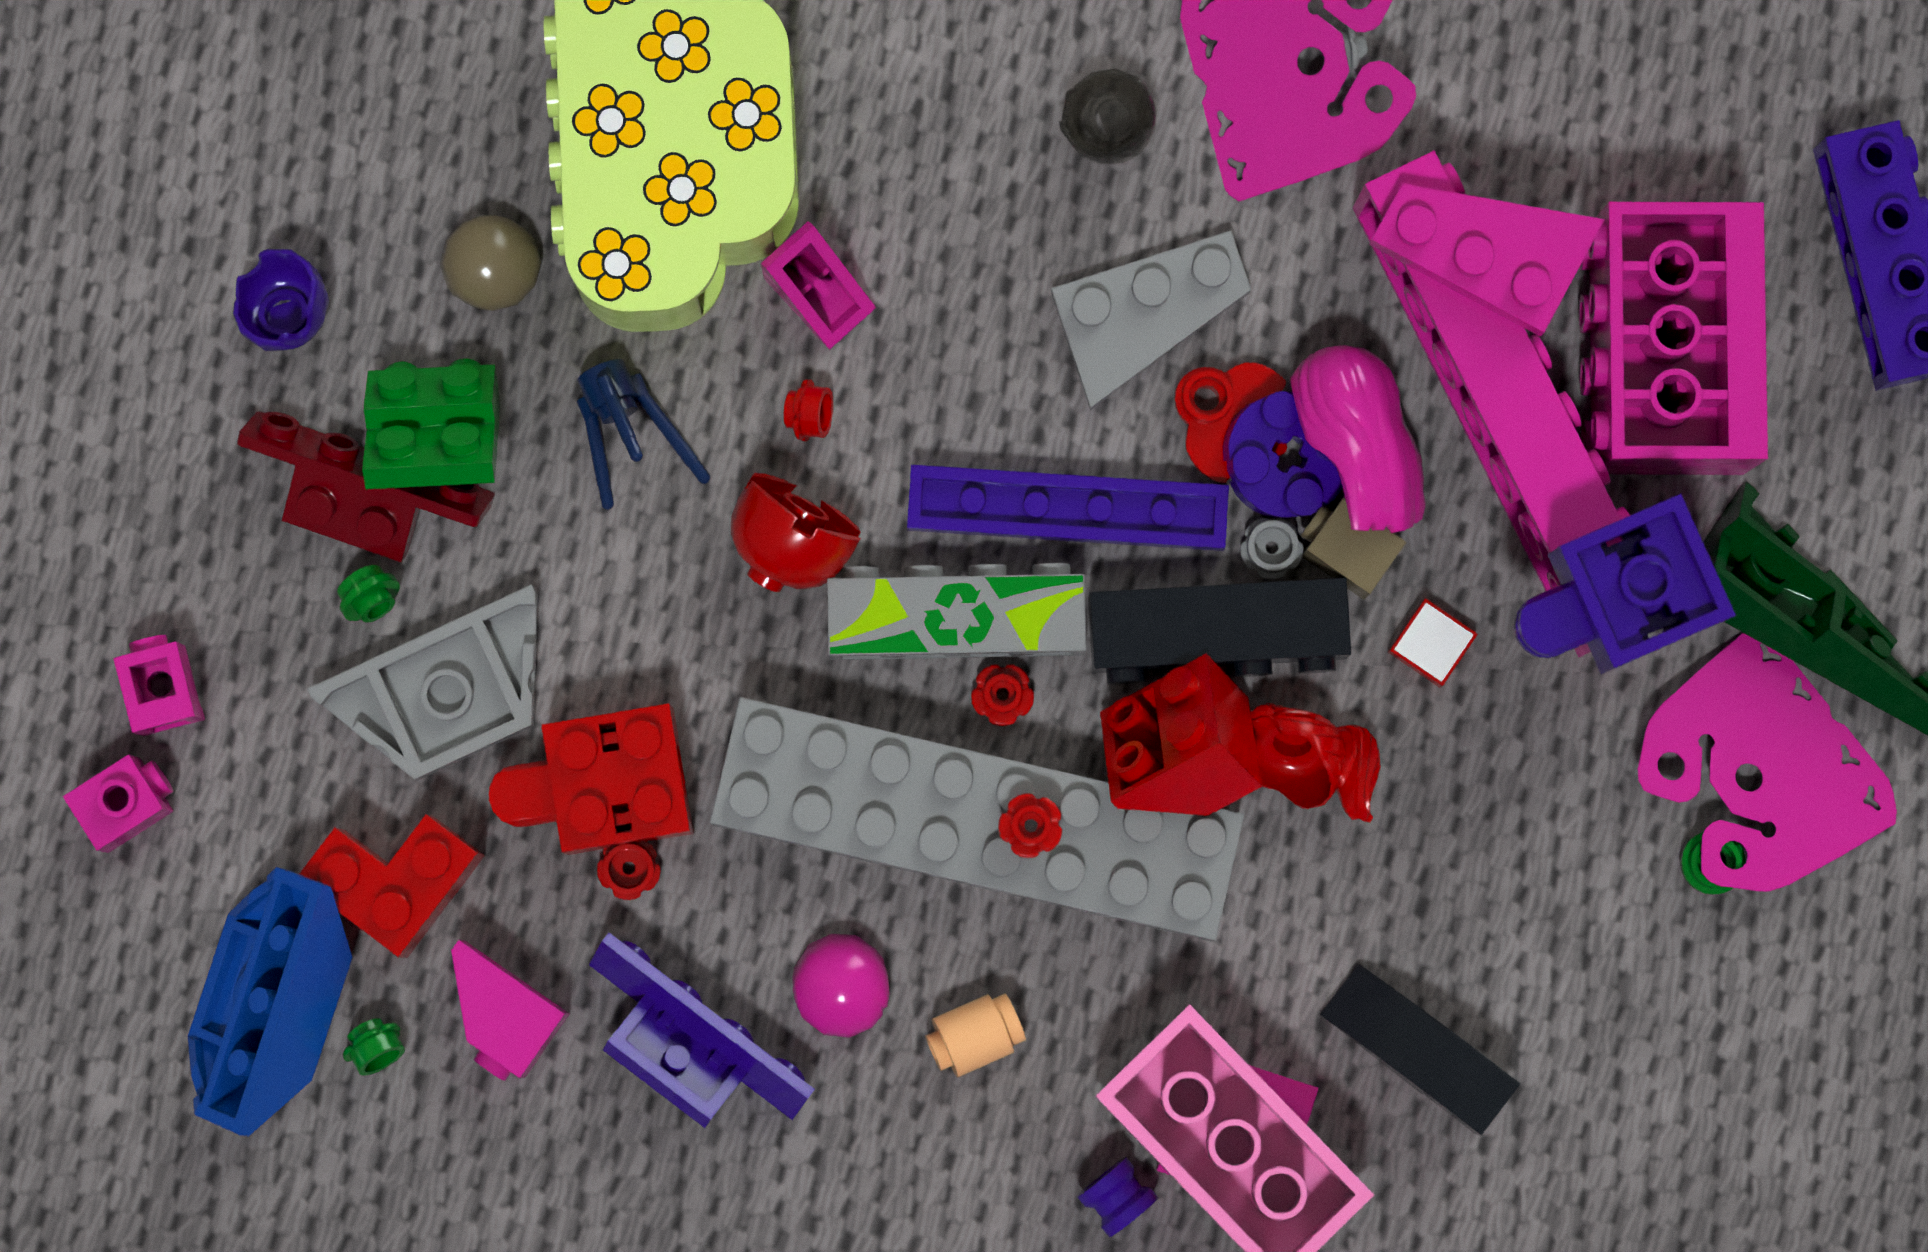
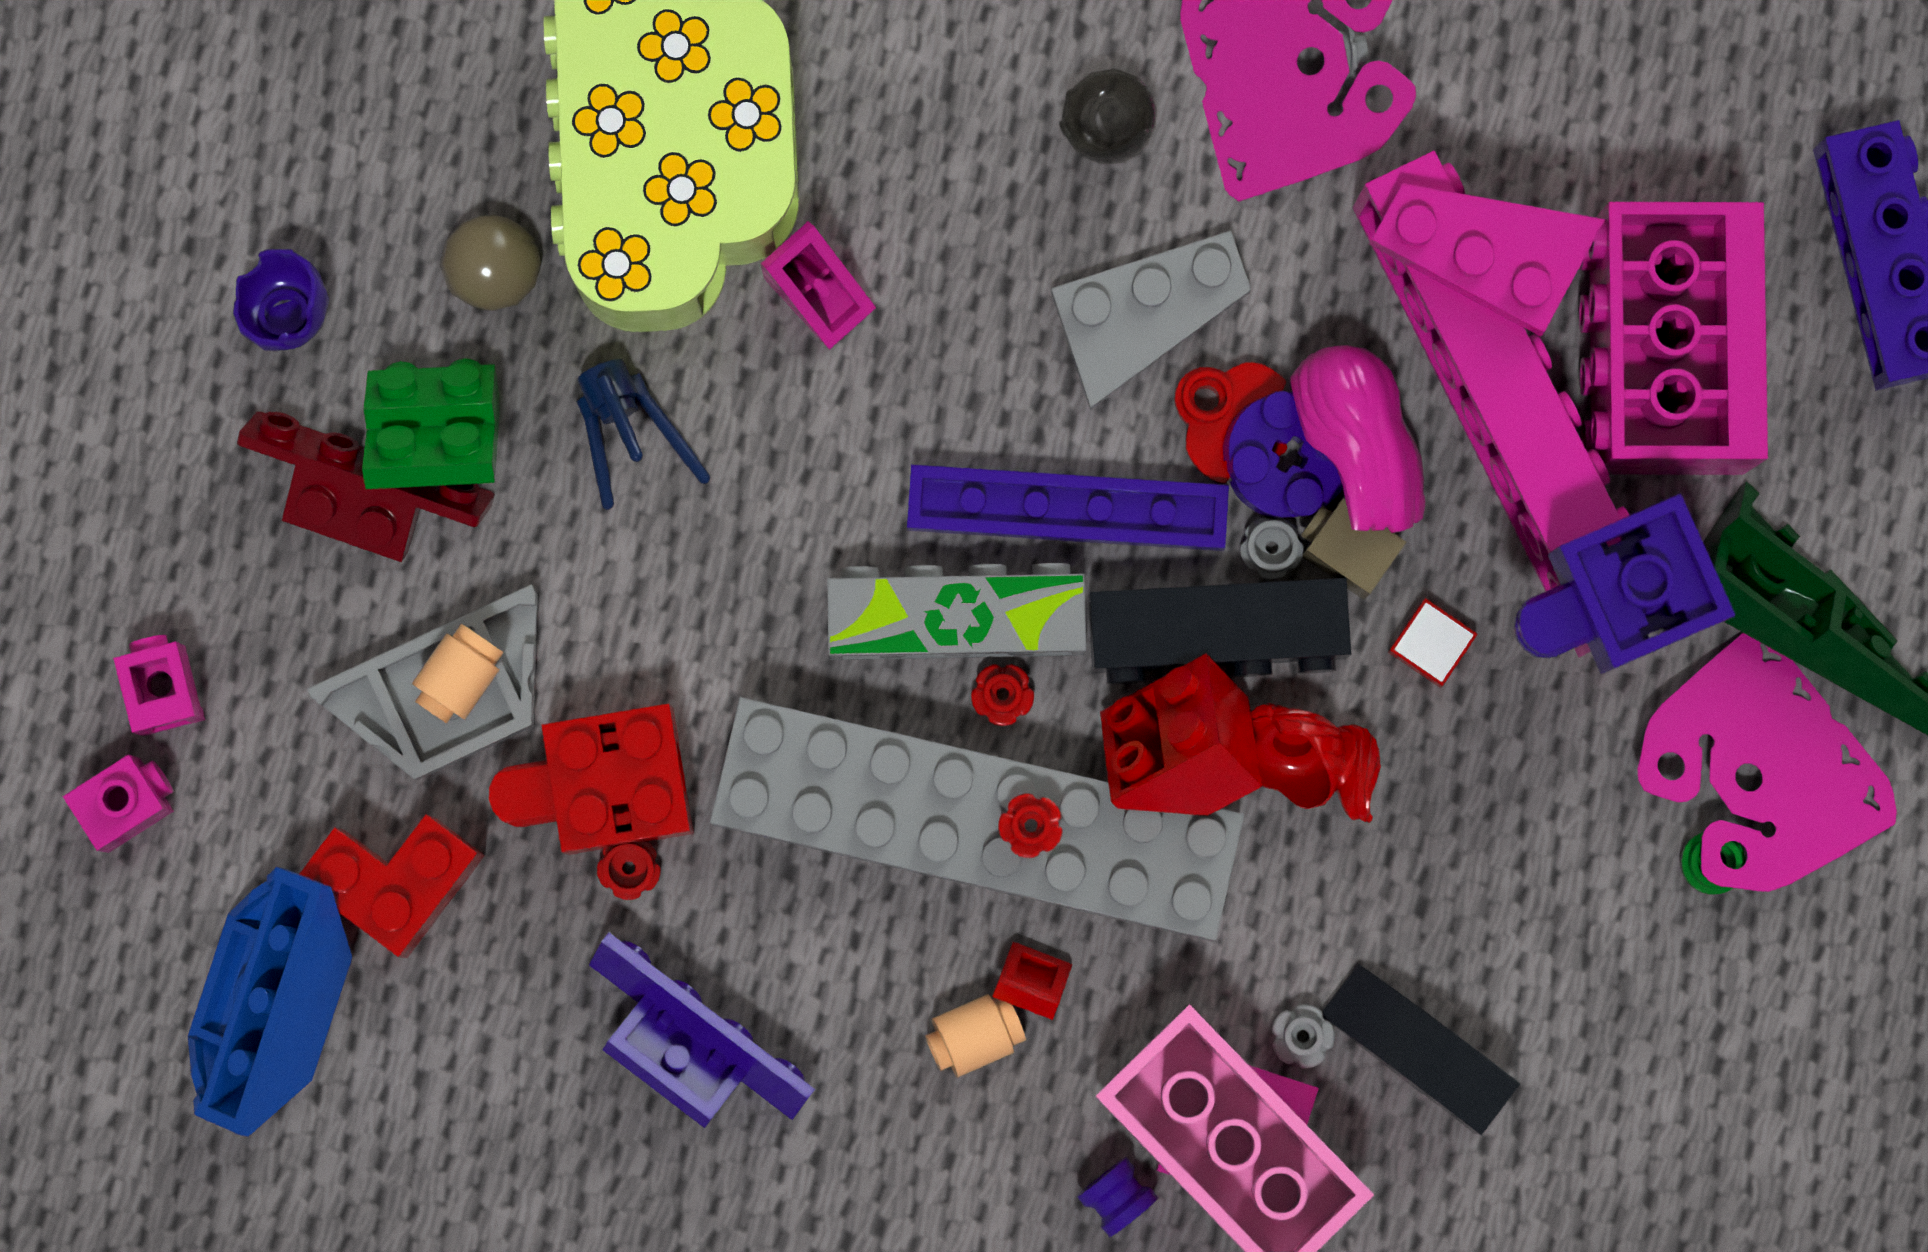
green plate [337,565,400,623] -> none
green plate [342,1018,405,1076] -> none
dark pink slope [451,940,570,1081] -> none
red cylinder [731,473,861,592] -> none
red plate [783,379,833,442] -> none
dark pink hair [792,934,890,1038] -> none
none -> light nougat brick [411,623,504,723]
none -> red tile [992,942,1073,1020]
none -> light grey plate [1272,1004,1335,1068]

